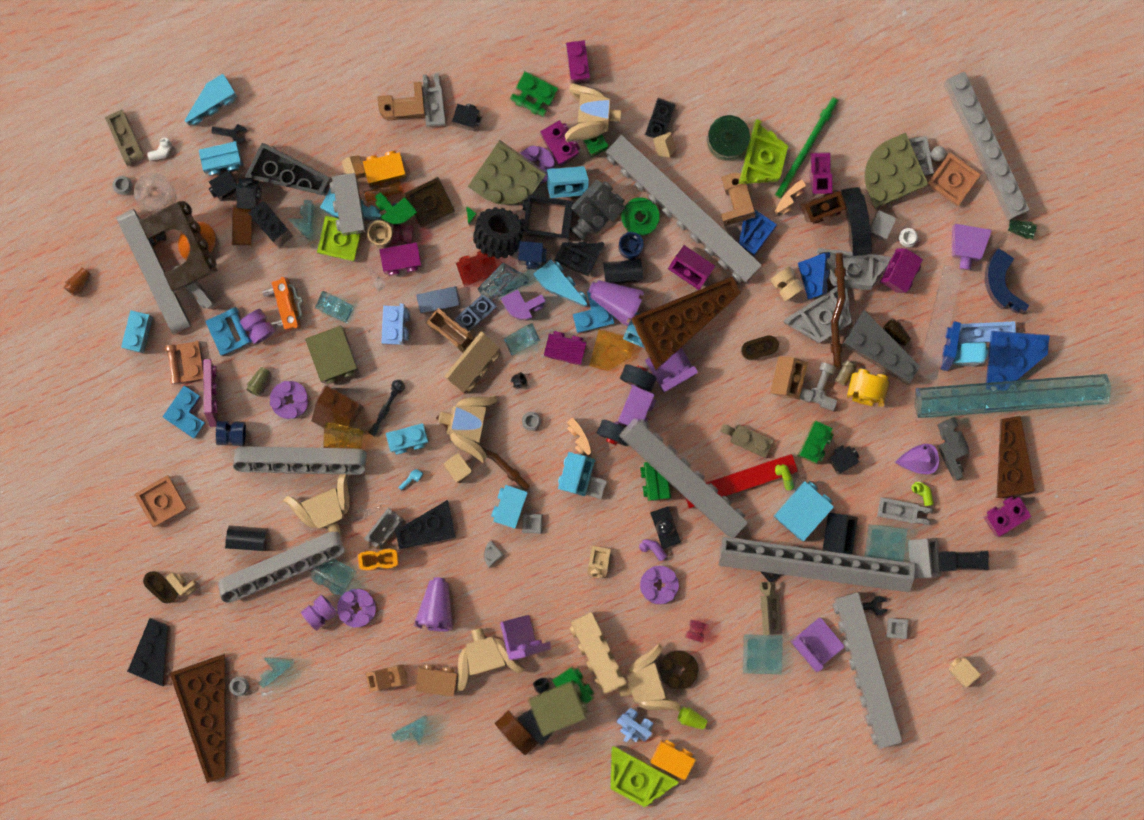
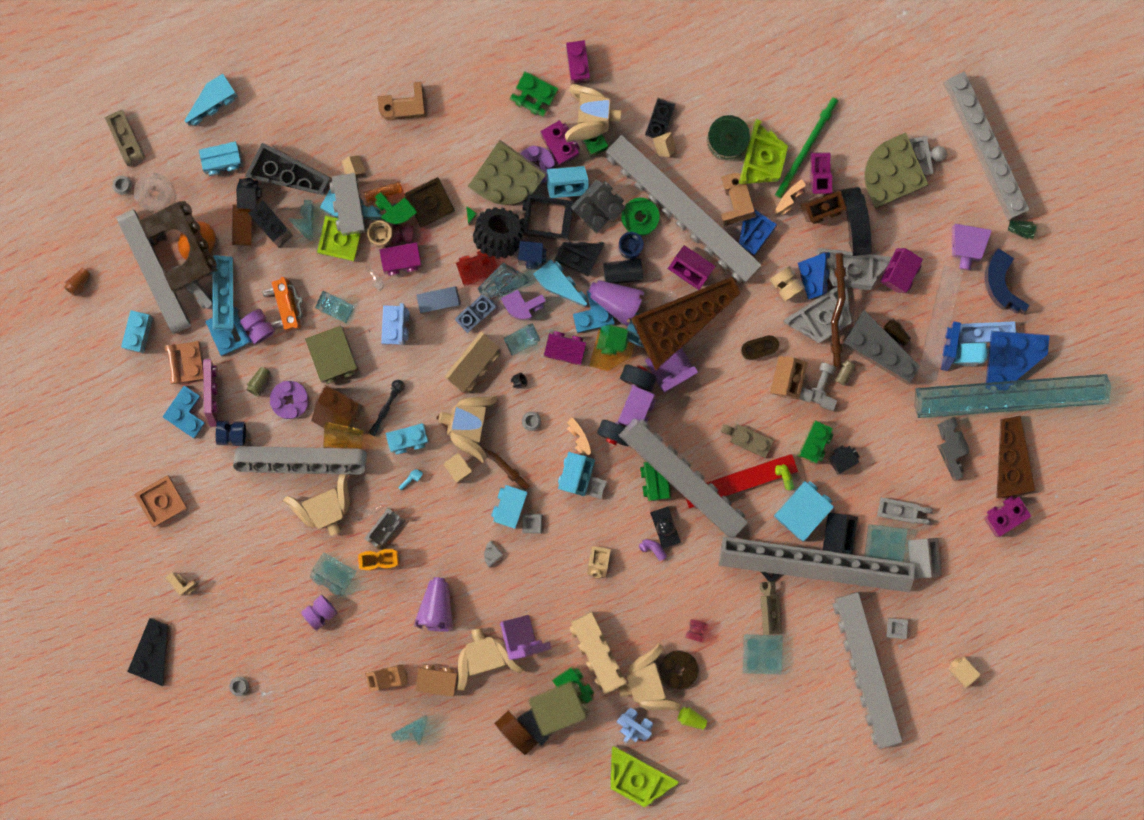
dark brown plate [143,571,178,604] -> none
white arm [147,138,172,162] -> none
reddish brown wing [169,654,226,783] -> none
black brick [208,170,237,201] -> none
black bar [211,124,248,145] -> none
light grey beam [218,532,344,603] -> none
black brick [225,525,268,551] -> none
clear light blue slope [258,657,295,688] -> none
medium lavender plate [337,589,376,627] -> none
light orange brick [363,151,406,186] -> none
black wing [395,500,456,549] -> none
light grey hinge [422,73,446,127] -> none
medium nougat piece [426,308,475,353] -> none
black brick [452,103,482,131] -> none
black hinge [533,678,550,694] -> none
dark grey wheel [570,218,594,242] -> none
medium lavender plate [640,566,679,604] -> none
light orange brick [650,739,696,780] -> none
medium lavender bracket [790,618,844,672] -> none
yellow brick [847,369,890,407] -> none
black bar [862,596,888,616] -> none
light grey panel [870,211,896,241] -> none
medium lavender piece [895,444,939,474] -> none
white plate [899,228,918,247] -> none
lime arm [911,482,934,506] -> none
nougat plate [928,153,980,206] -> none
black piece [939,551,989,571] -> none
none -> medium azure plate [212,255,233,331]
none -> green brick [596,325,629,356]

